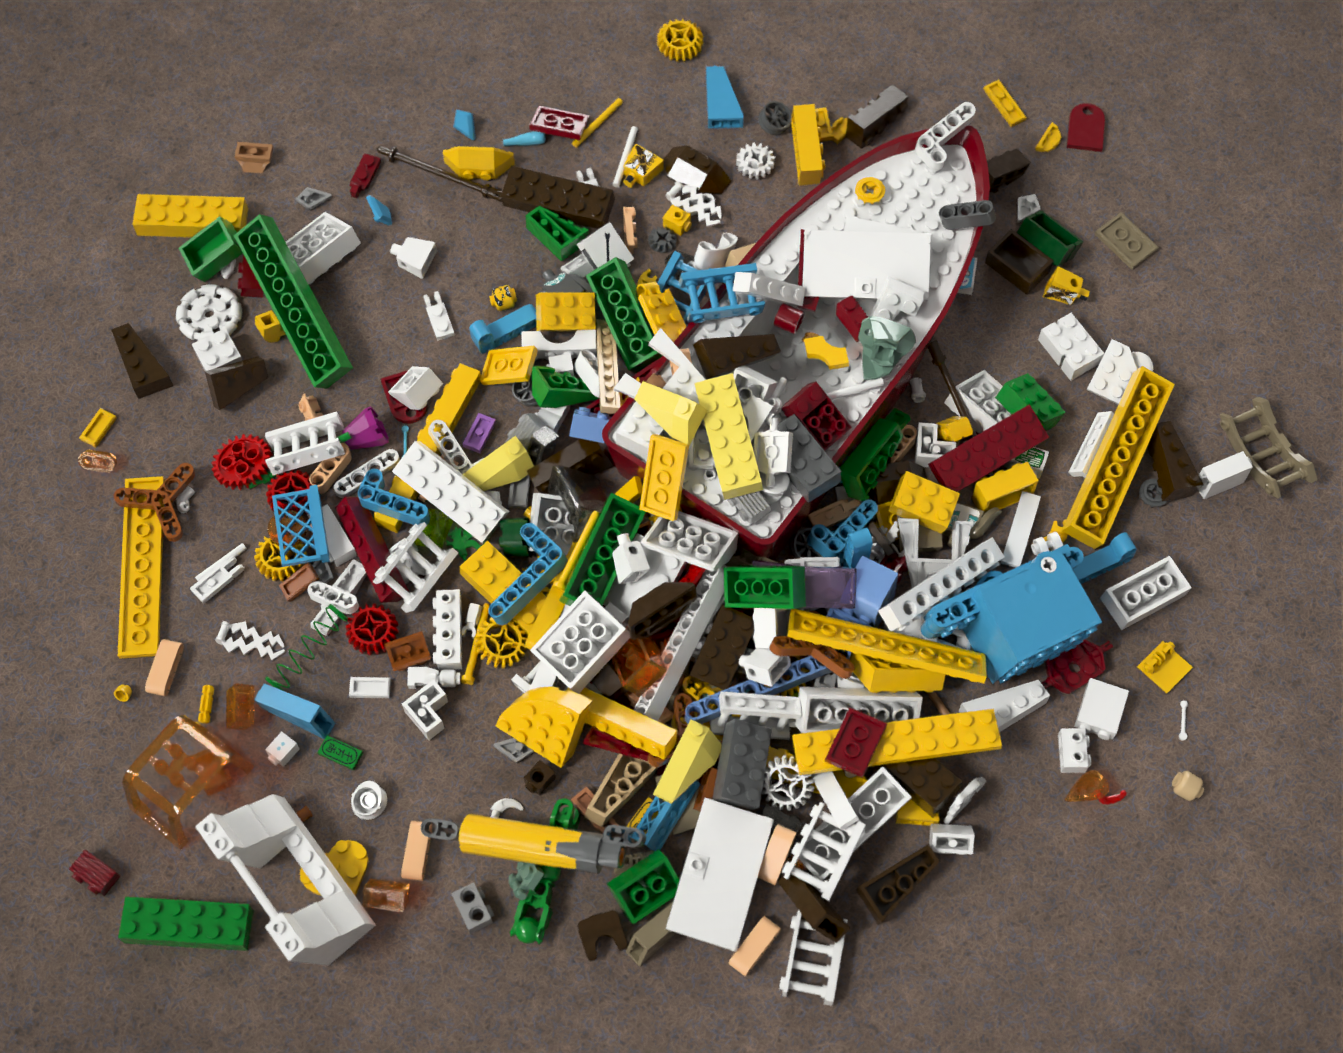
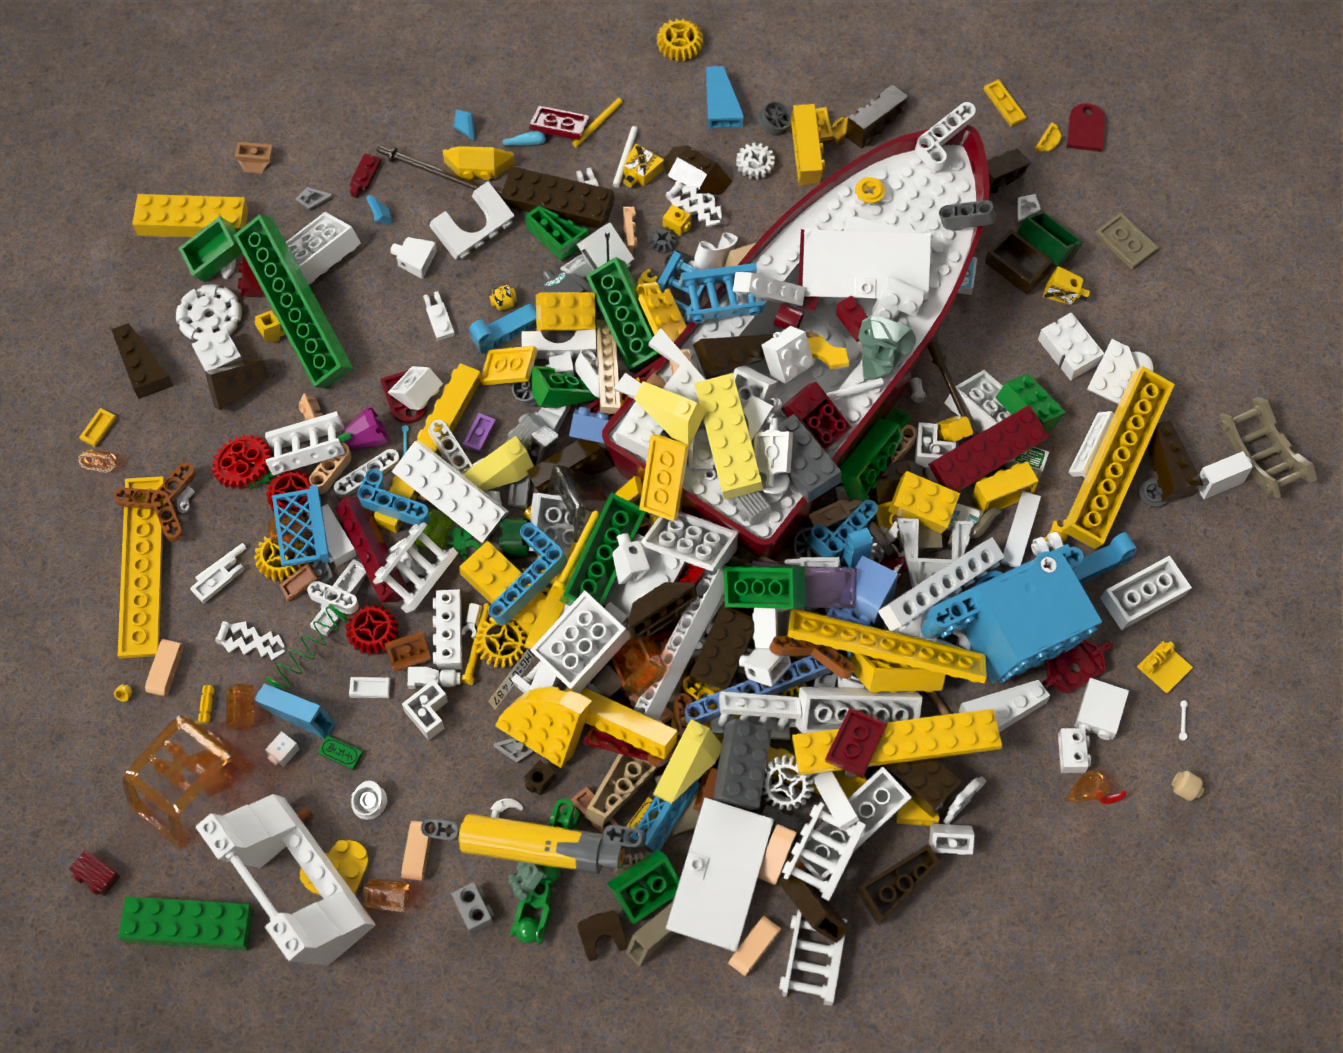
none -> white arch [429,181,514,260]
none -> white sticker [488,649,536,710]
none -> white brick [762,326,814,383]

